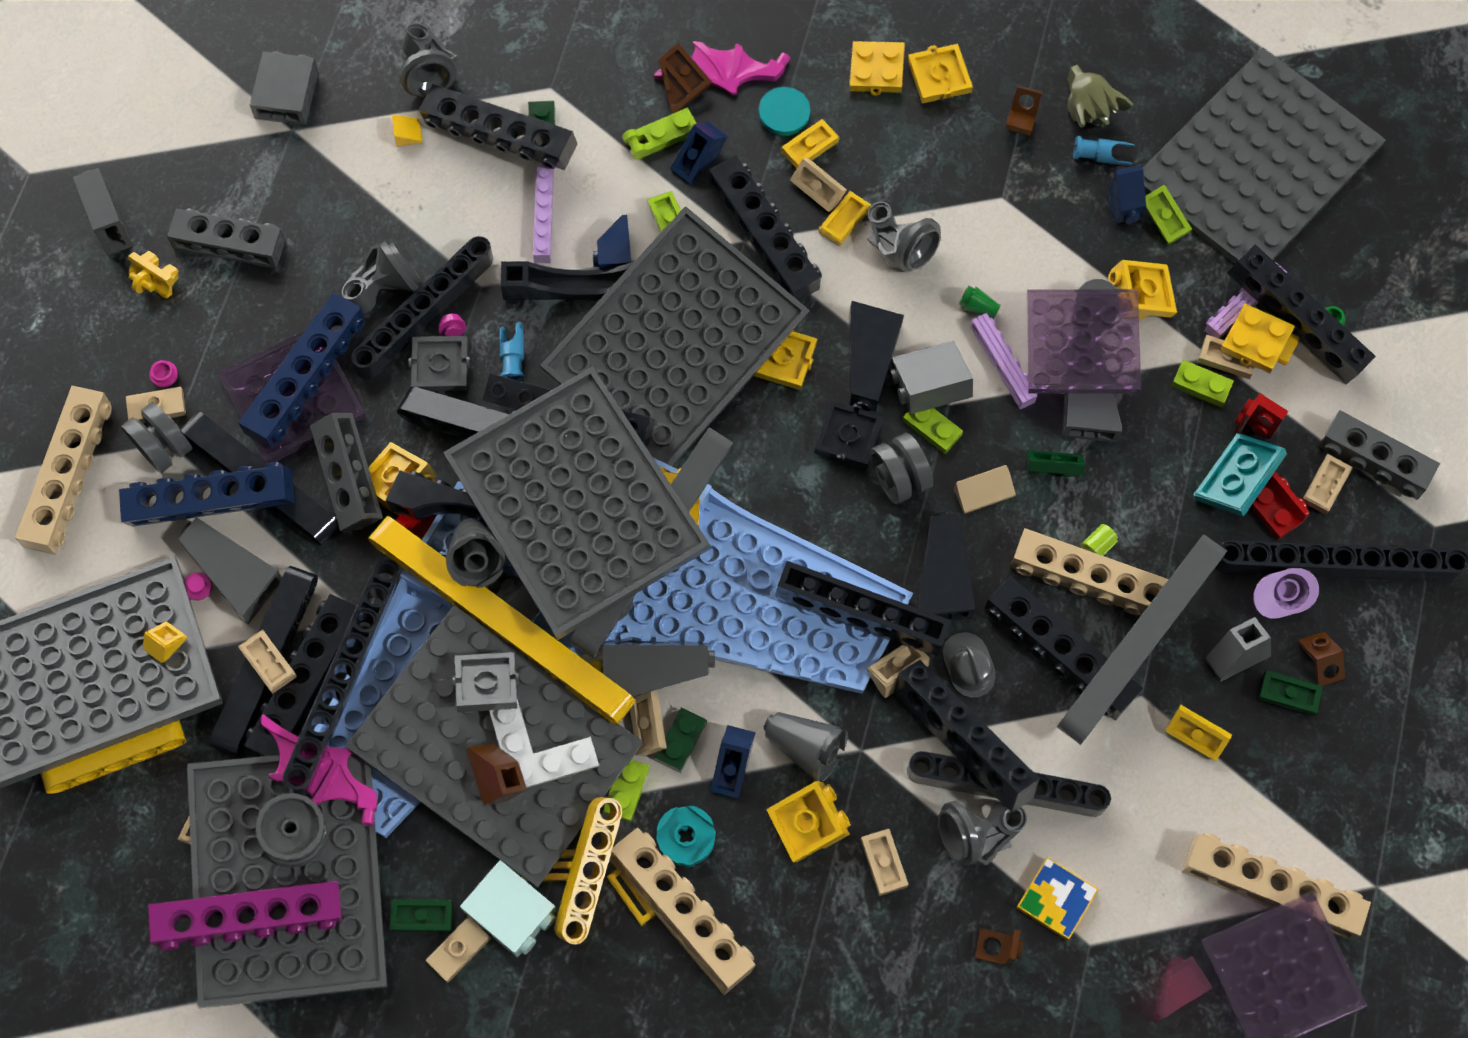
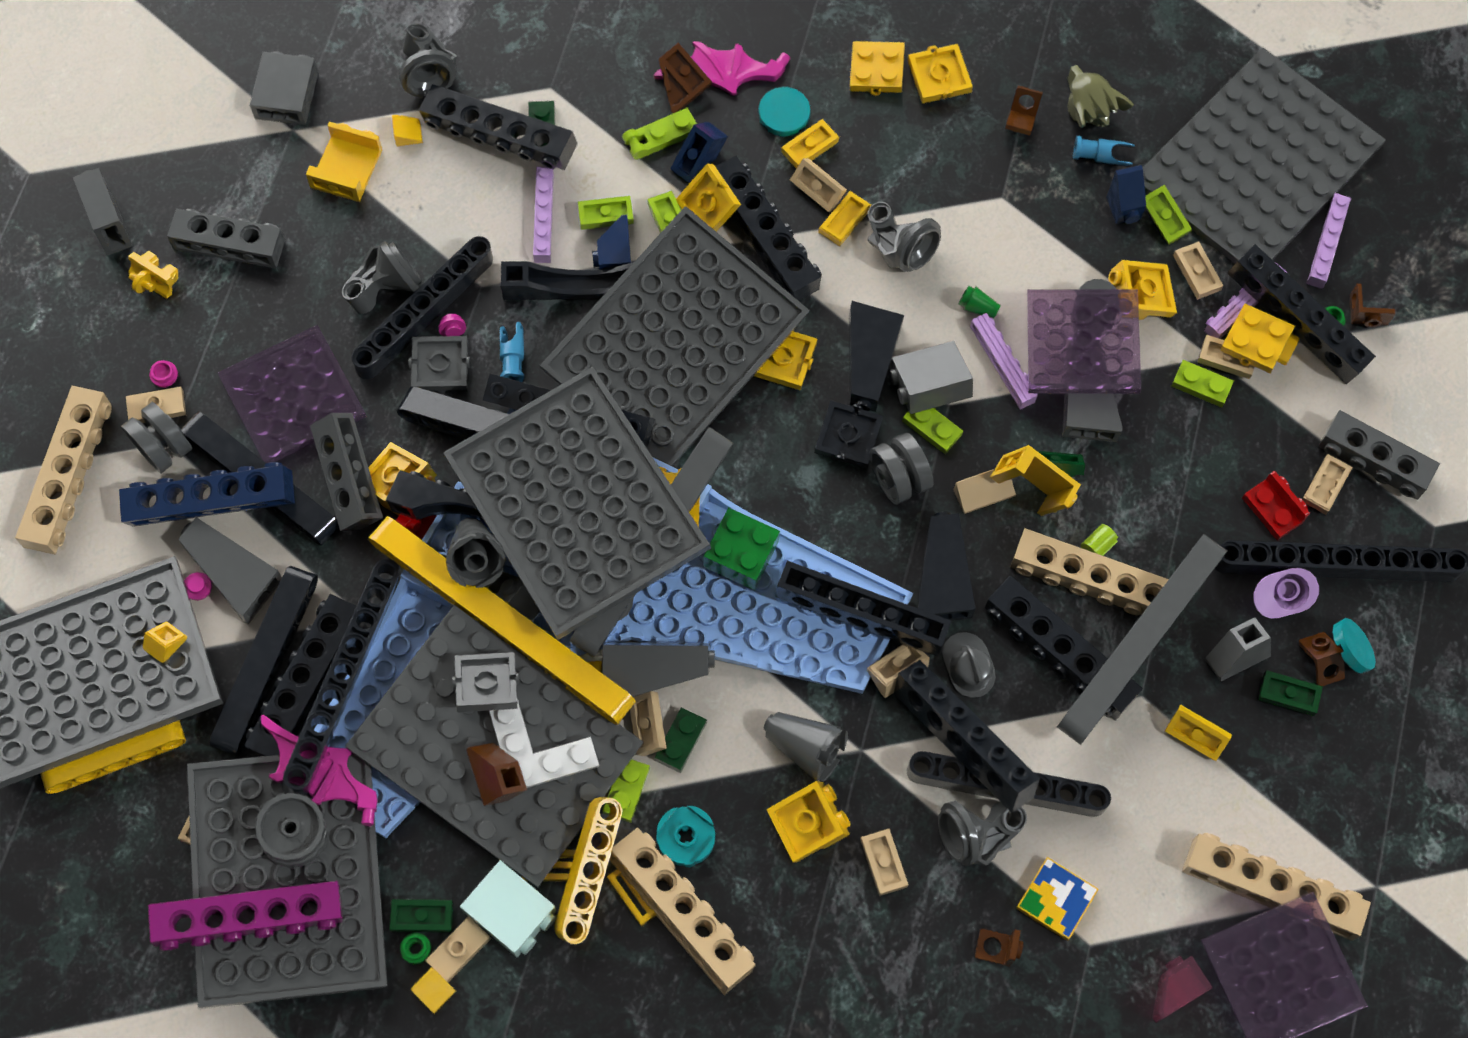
dark blue brick [238,292,365,449] -> none
tan plate [238,629,297,694] -> none
dark blue slope [710,725,756,799] -> none
teal tile [1193,433,1287,517] -> none
red bracket [1234,393,1289,439] -> none
none -> yellow panel [306,121,383,202]
none -> green plate [400,933,431,964]
none -> yellow slope [411,967,456,1013]
none -> lime plate [578,196,634,230]
none -> yellow plate [676,164,741,232]
none -> green brick [703,507,780,591]
none -> yellow panel [990,445,1081,516]
none -> tan plate [1173,242,1223,300]
none -> lavender piece [1306,193,1351,289]
none -> teal tile [1332,618,1376,674]
none -> reddish brown bracket [1350,283,1396,327]

